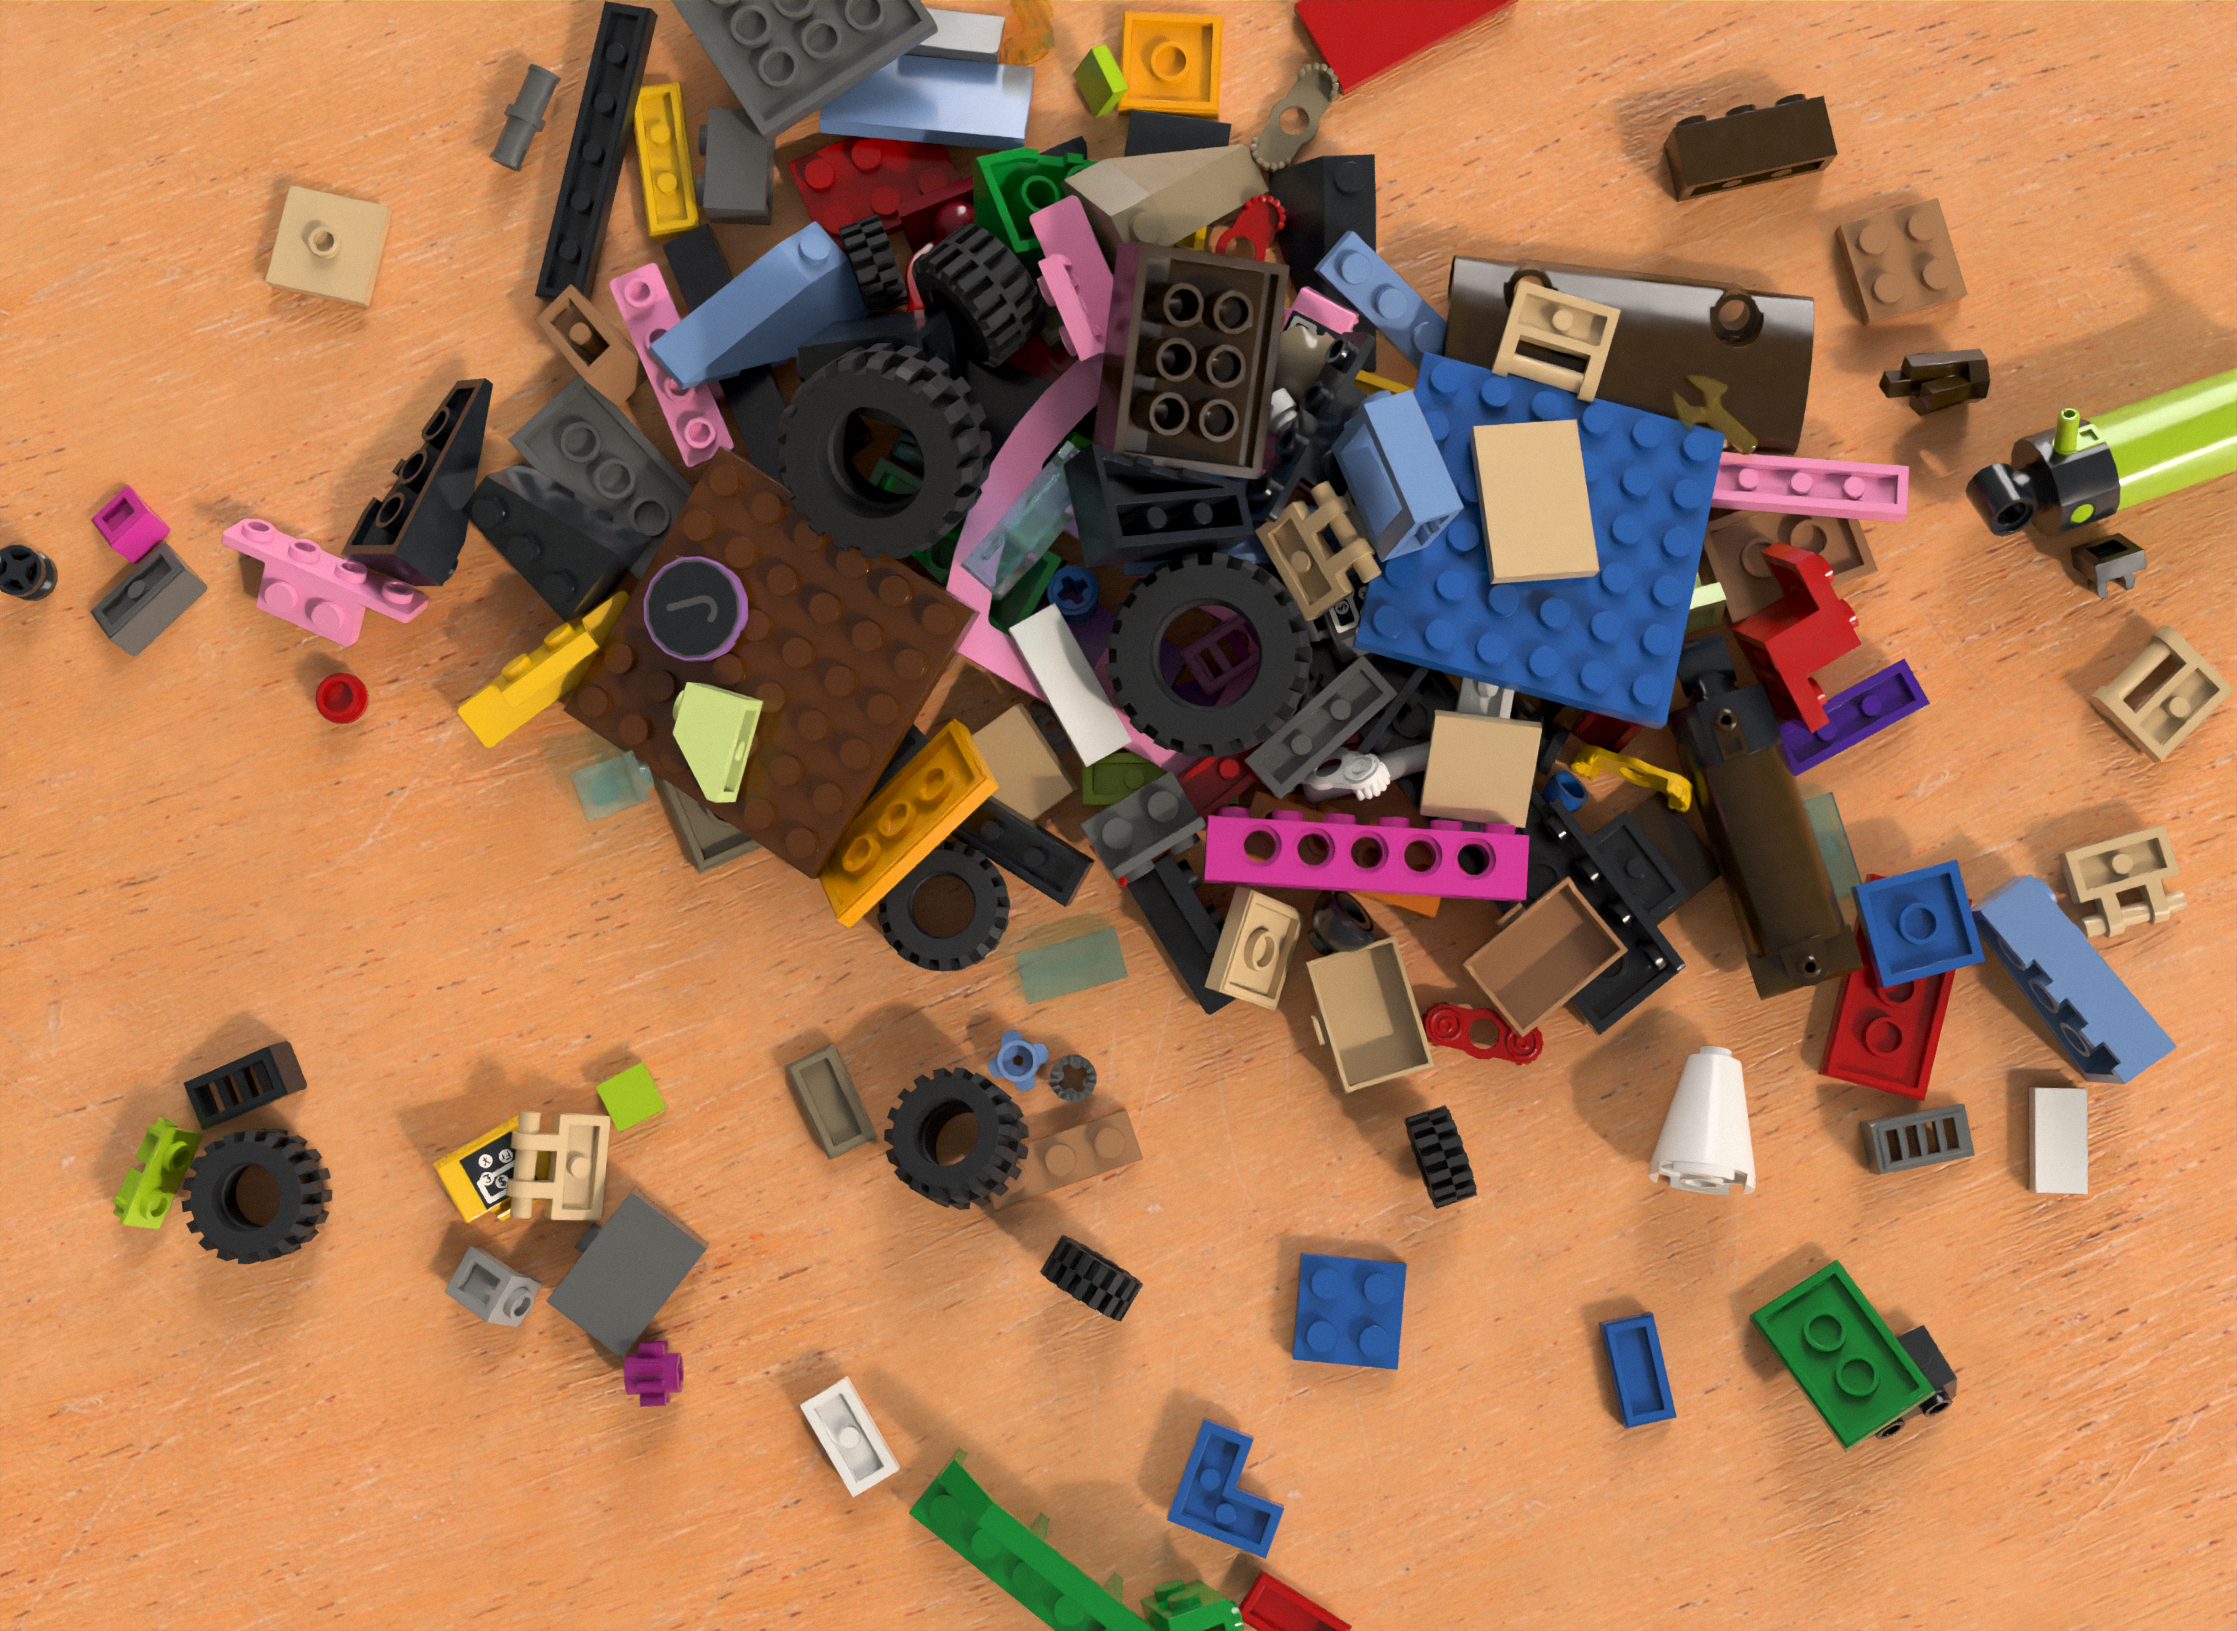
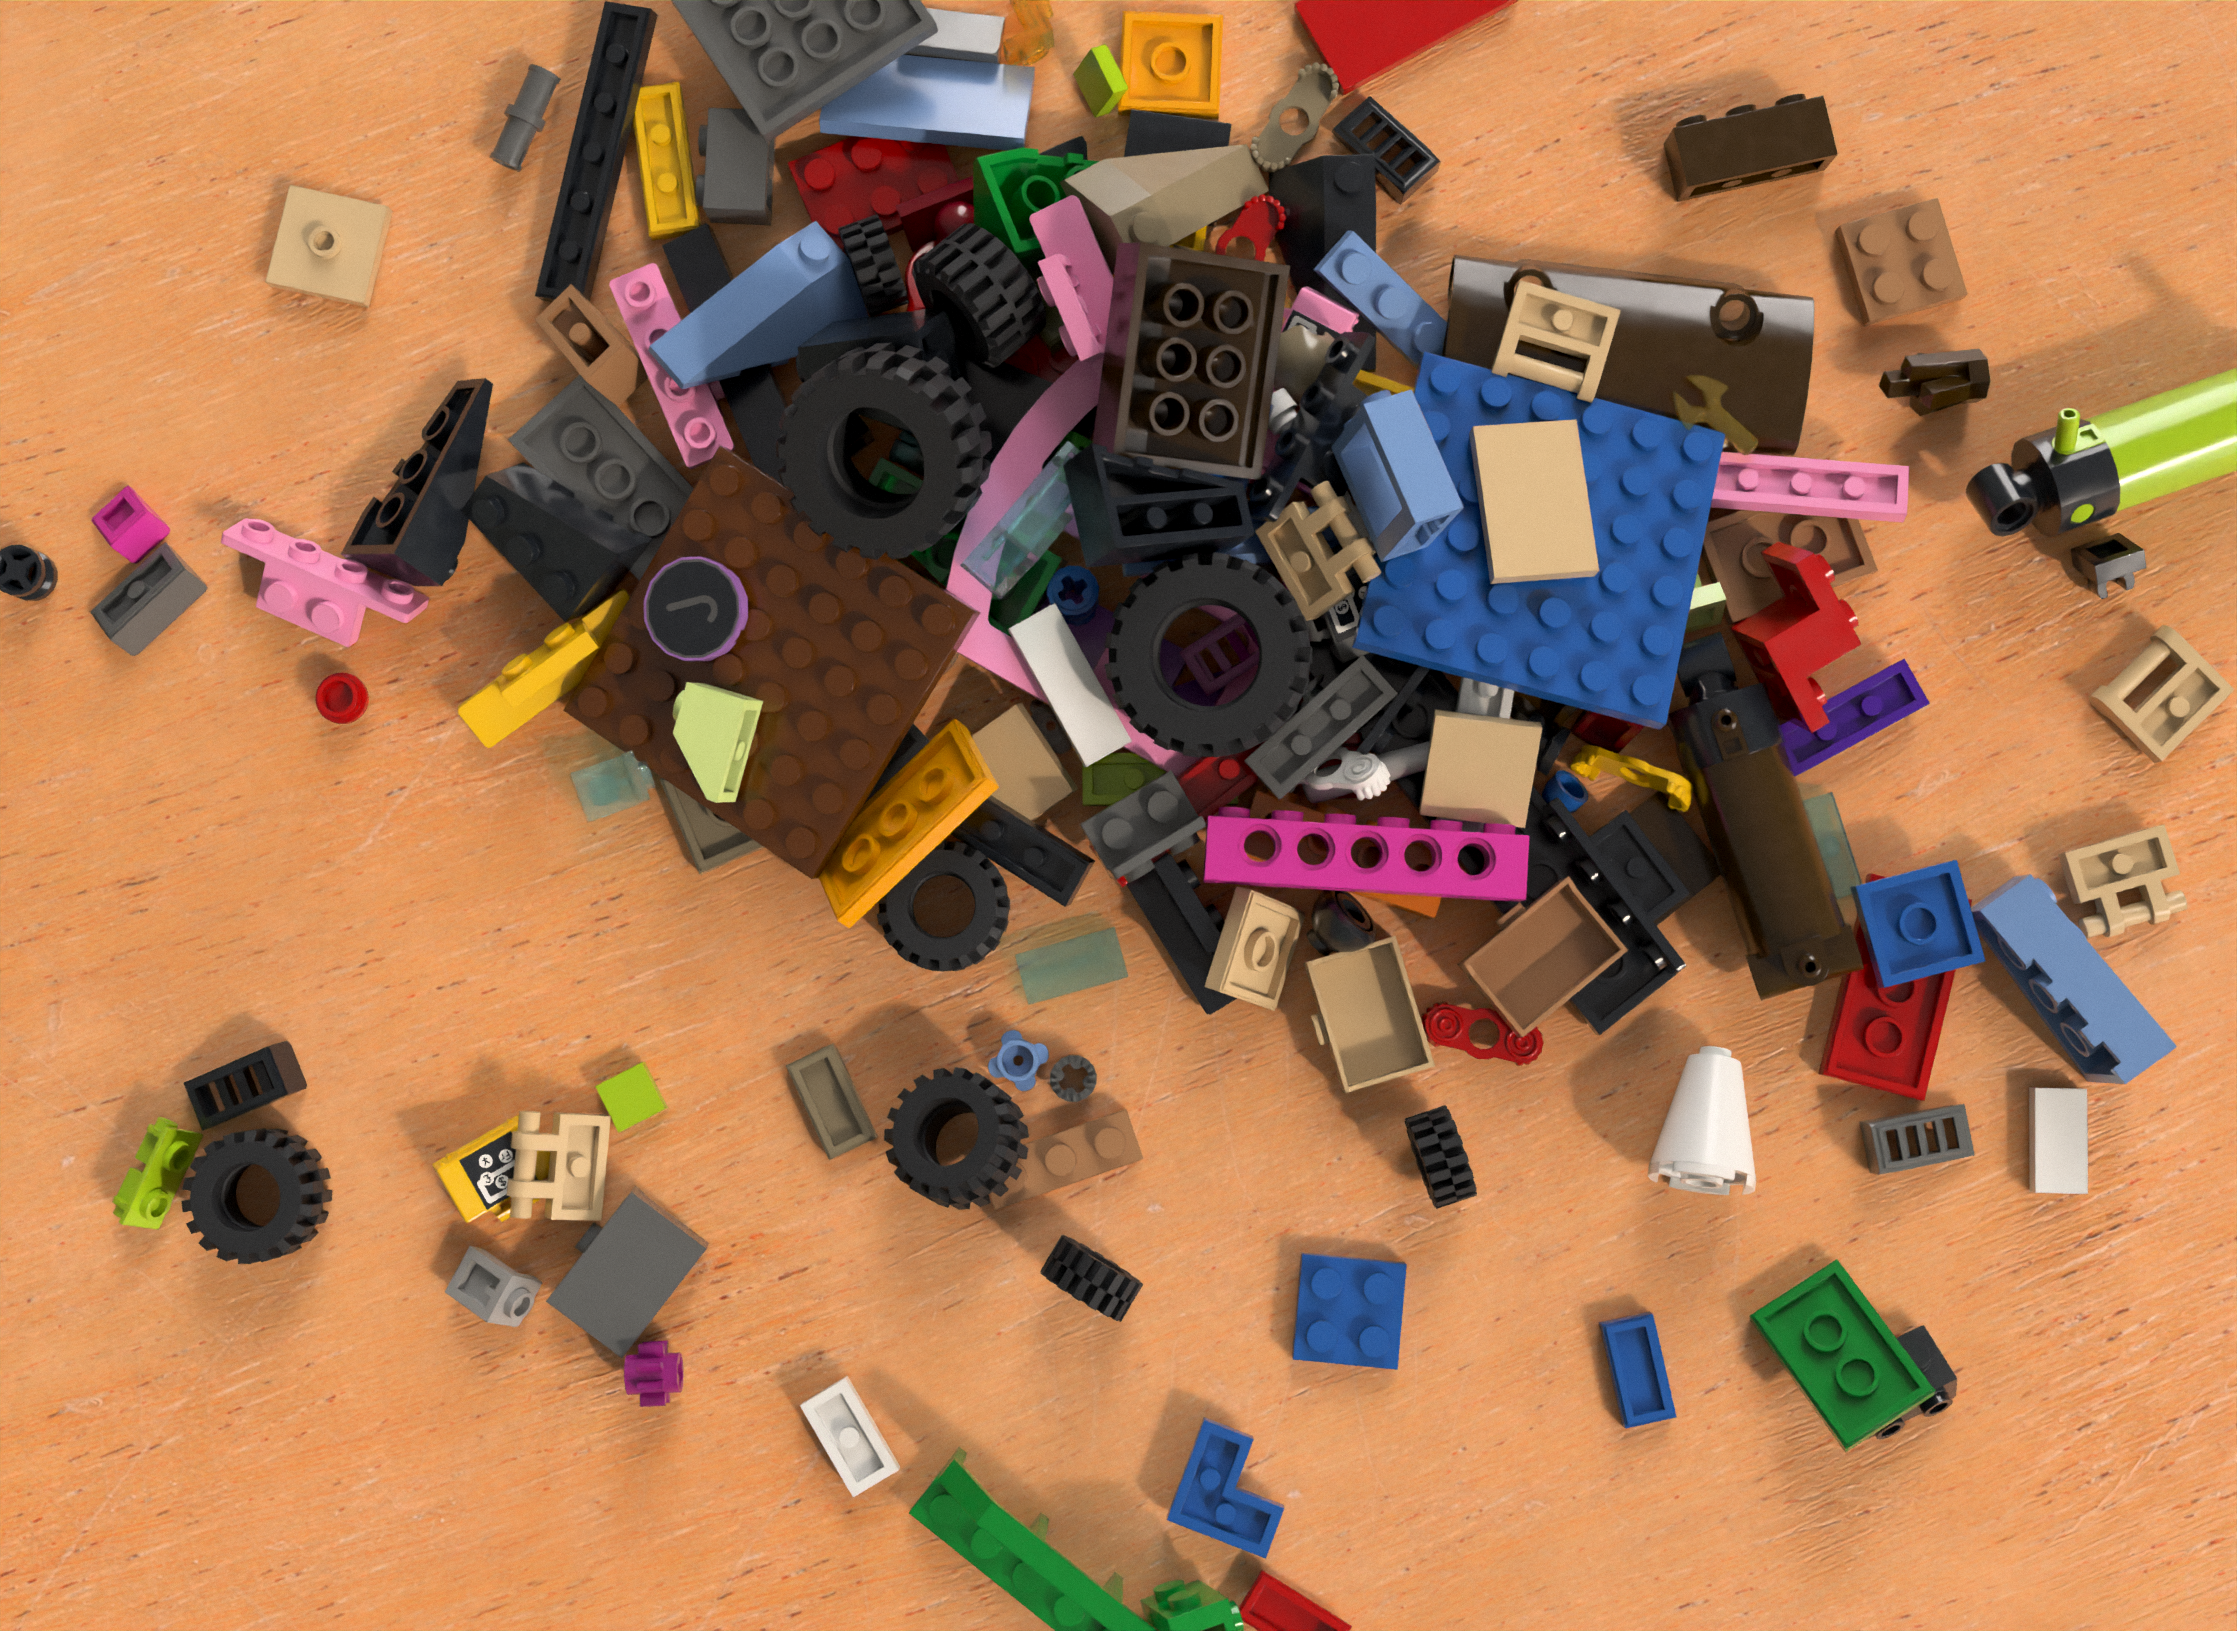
none -> black slope [1332,96,1441,205]

